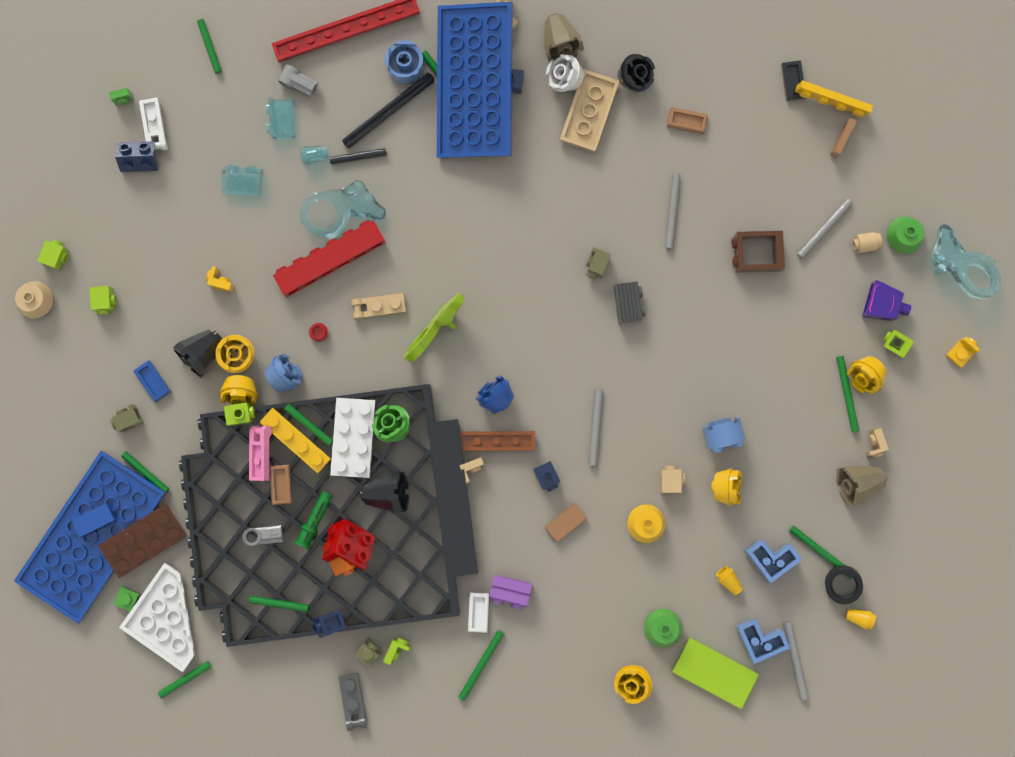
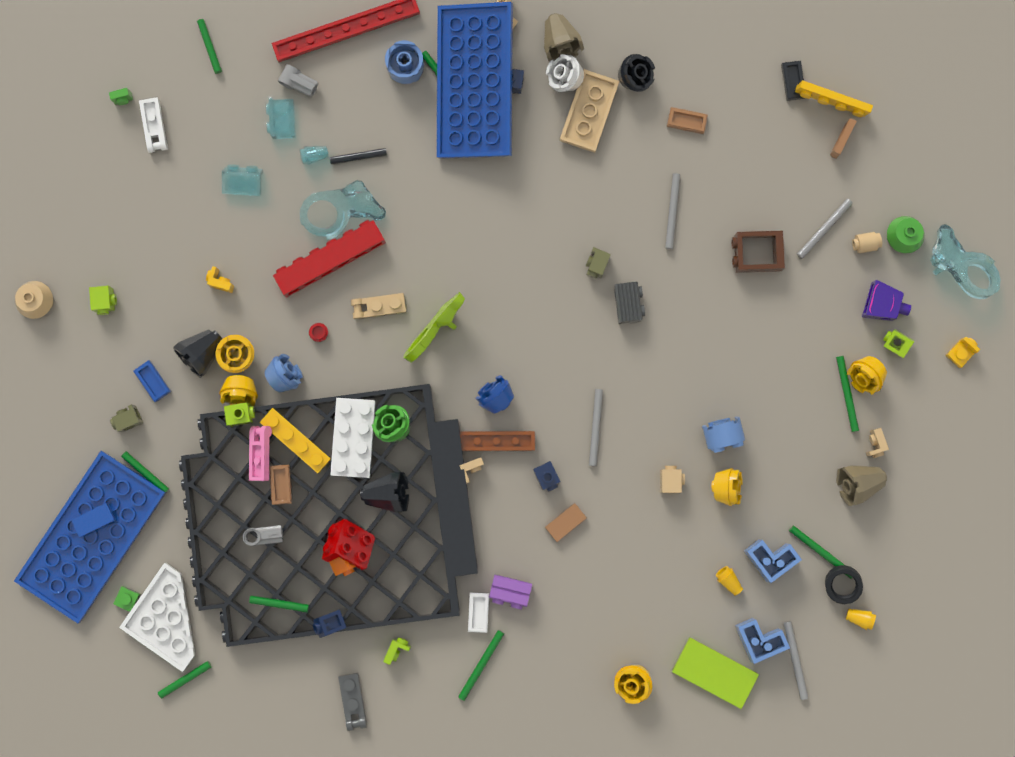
lime brick [37,239,69,271] -> none
reddish brown plate [98,503,187,579] -> none
dark blue bracket [115,141,159,172] -> none
green bar [284,404,333,446] -> none
green pin [294,491,333,550] -> none
black axle [342,73,435,148] -> none
olive brick [354,638,383,668] -> none
yellow cone [627,504,666,543] -> none
bright green cone [644,609,683,648] -> none

